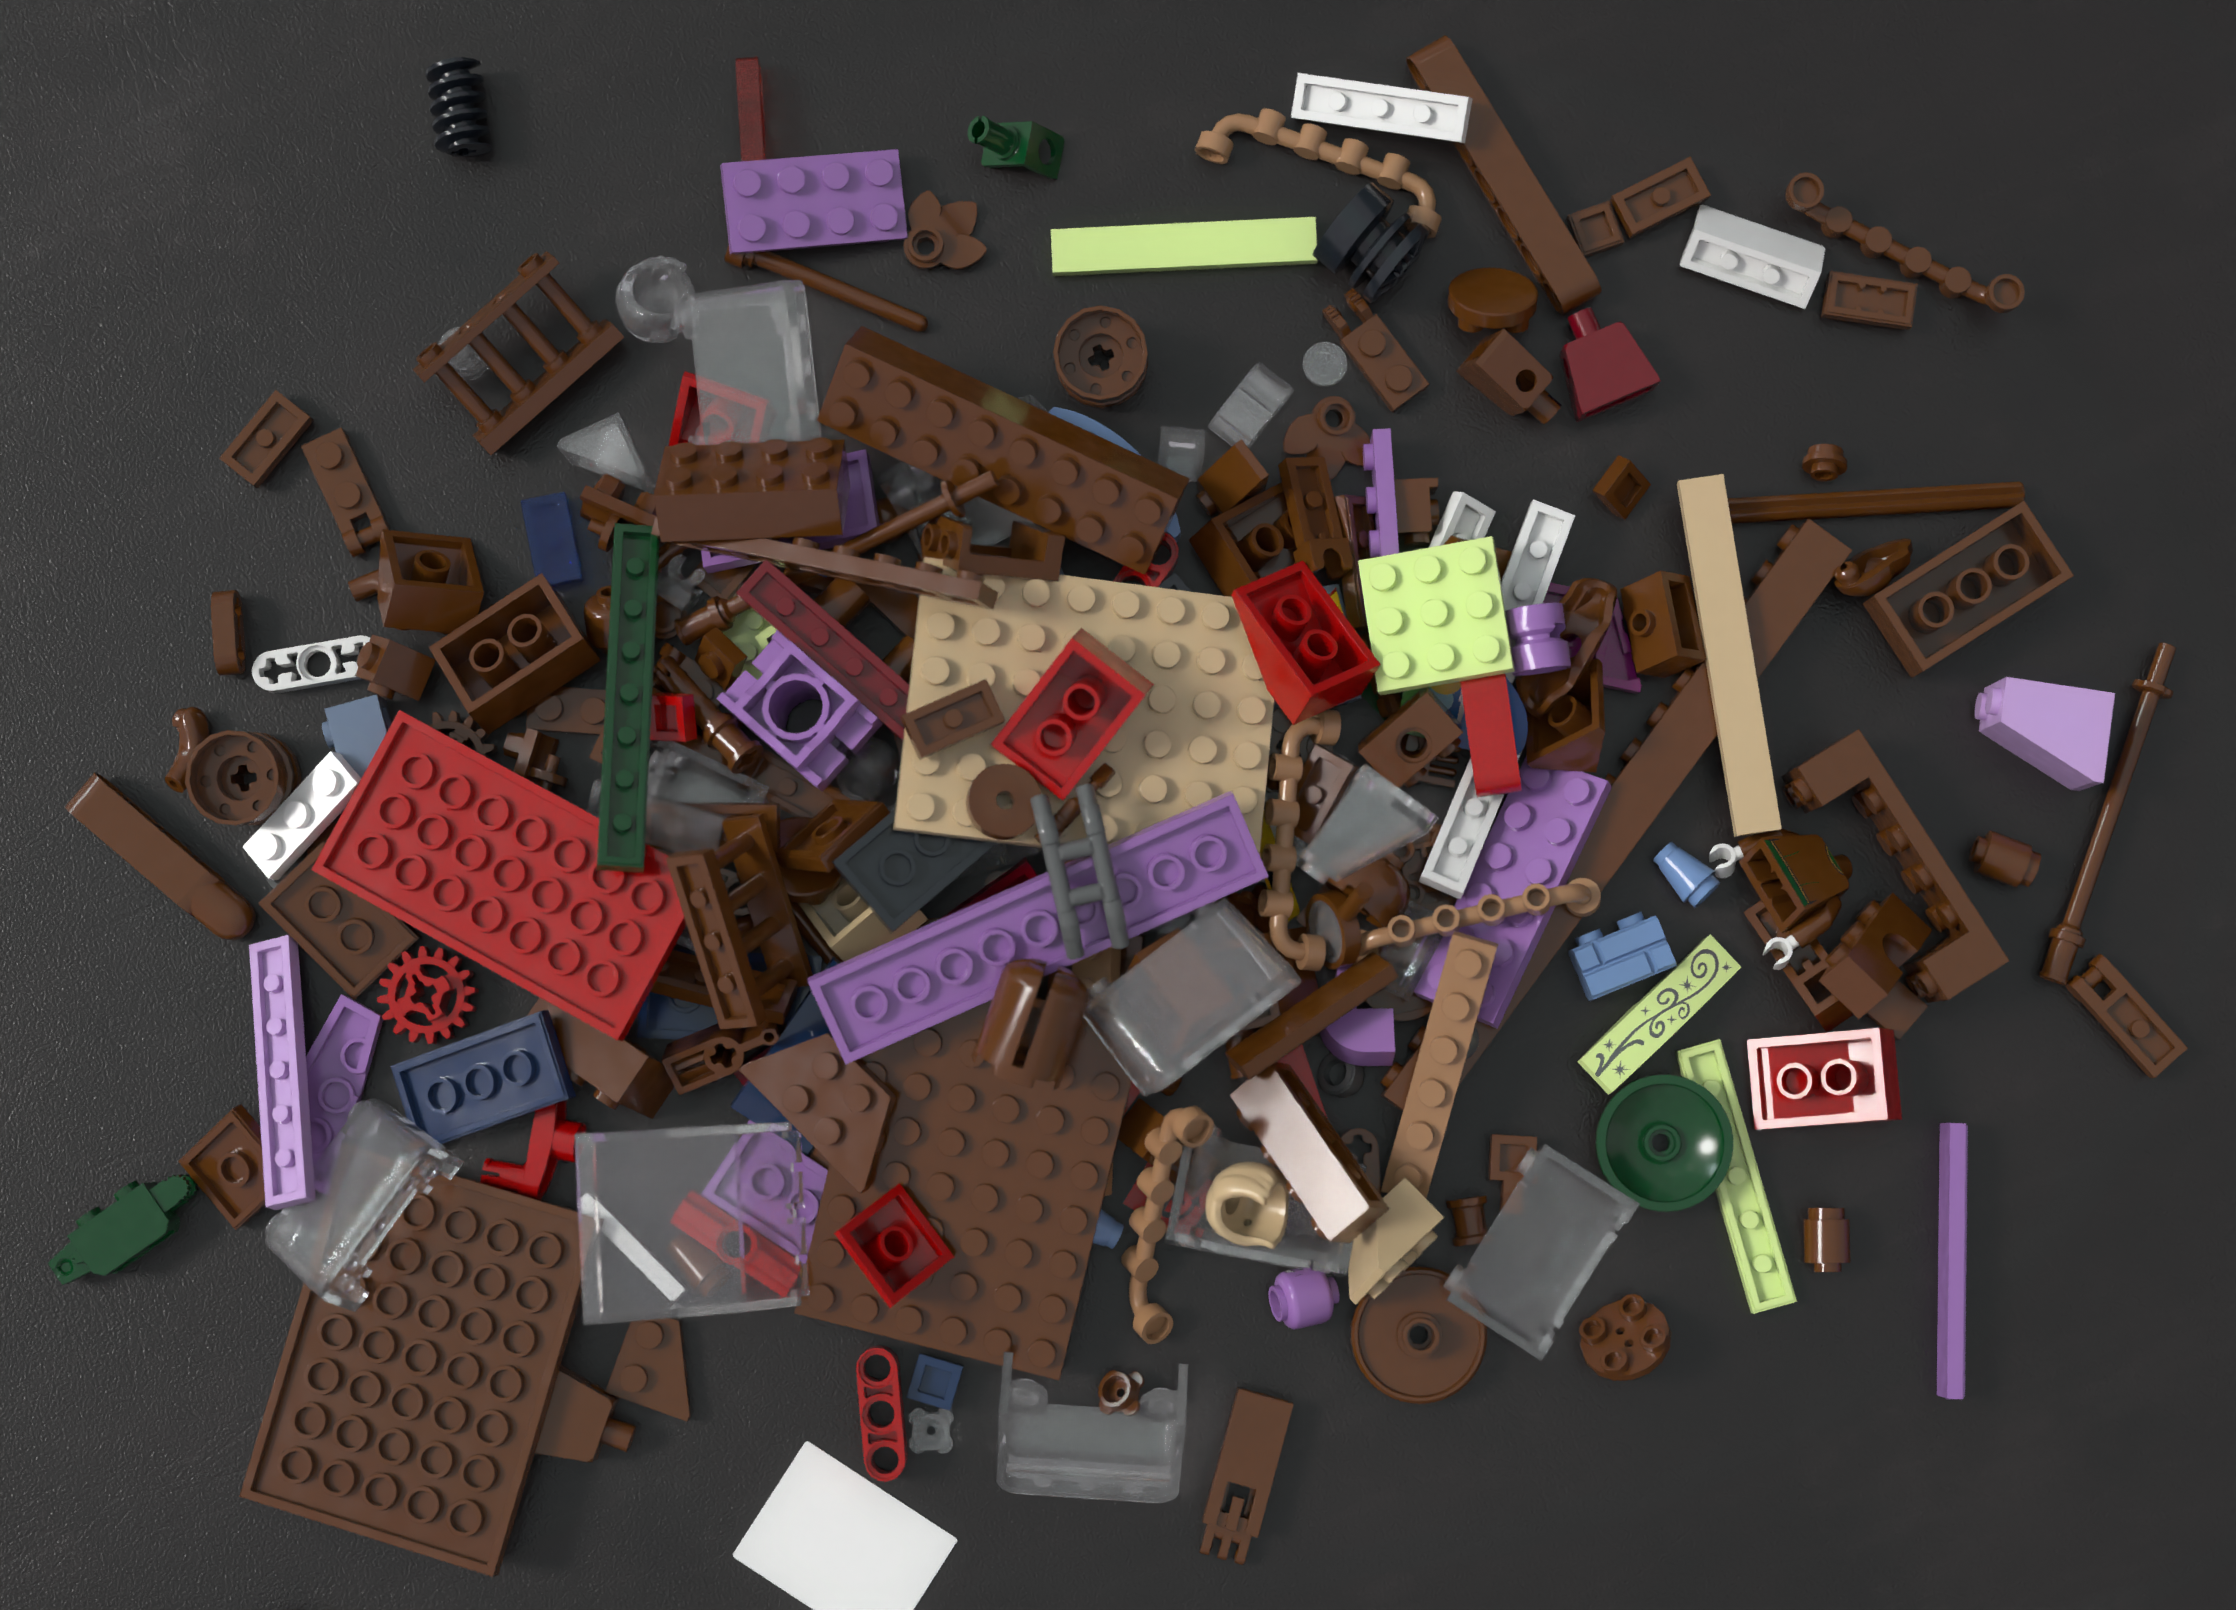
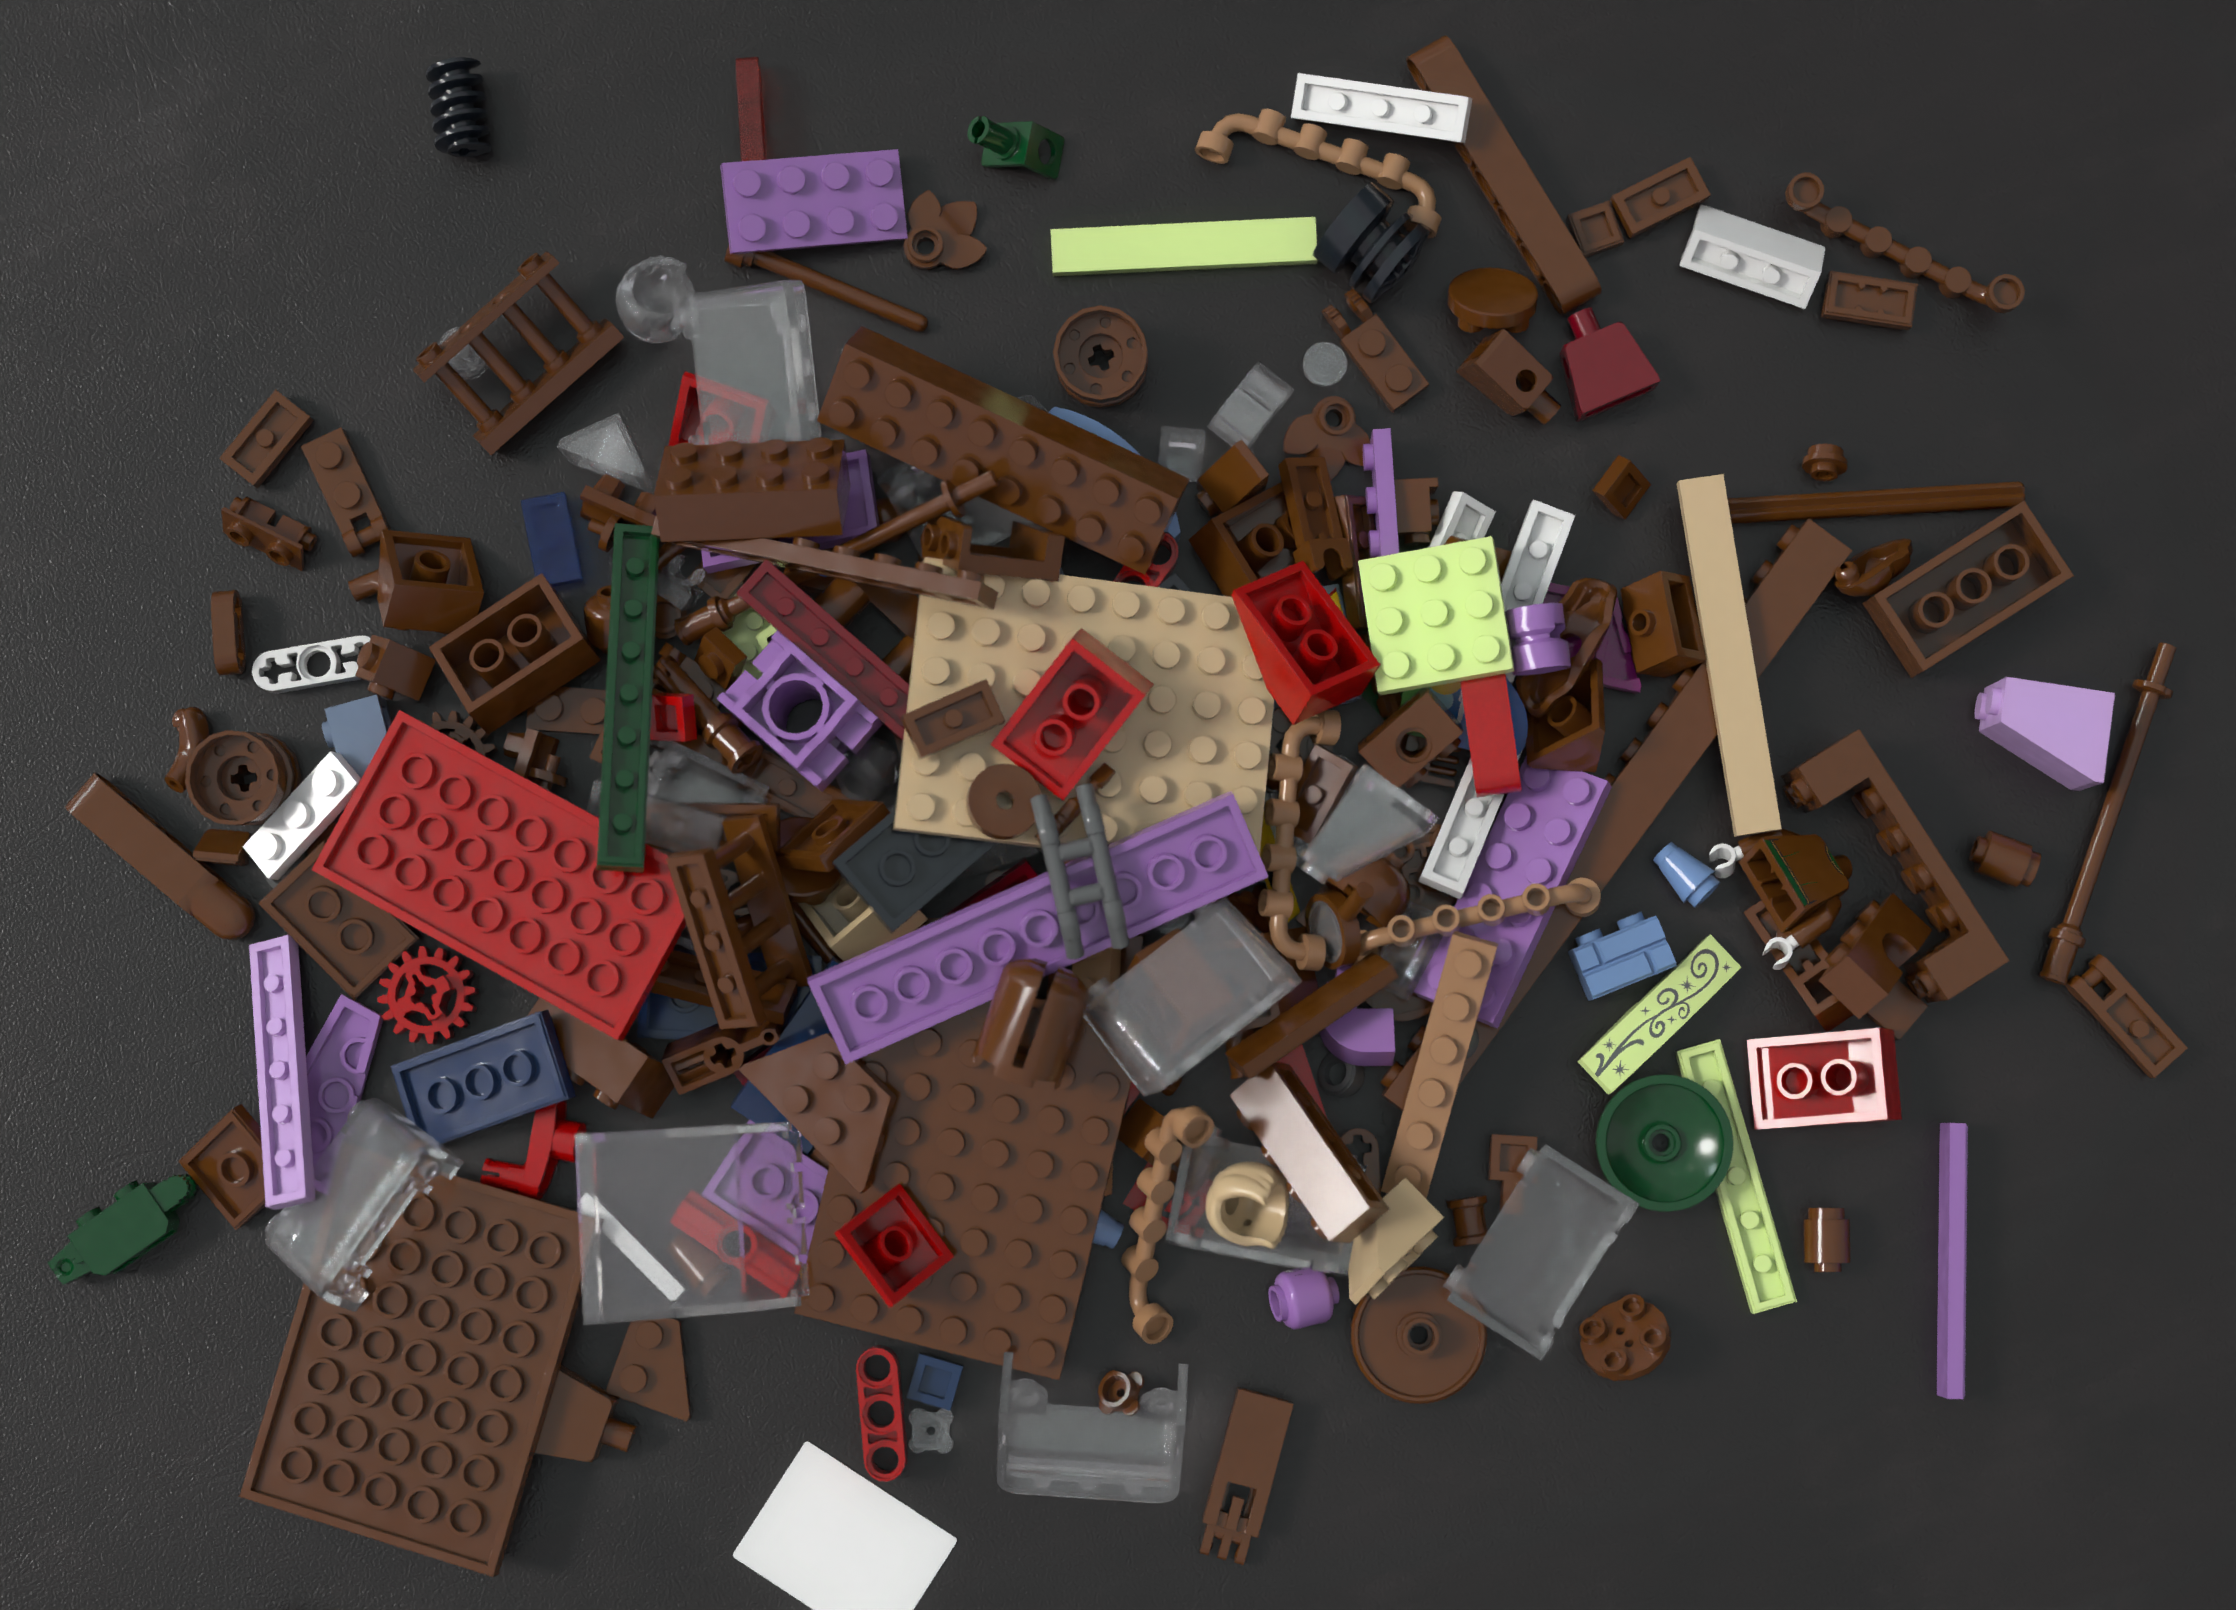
none -> reddish brown slope [193,829,252,867]
none -> reddish brown hinge [221,497,317,571]

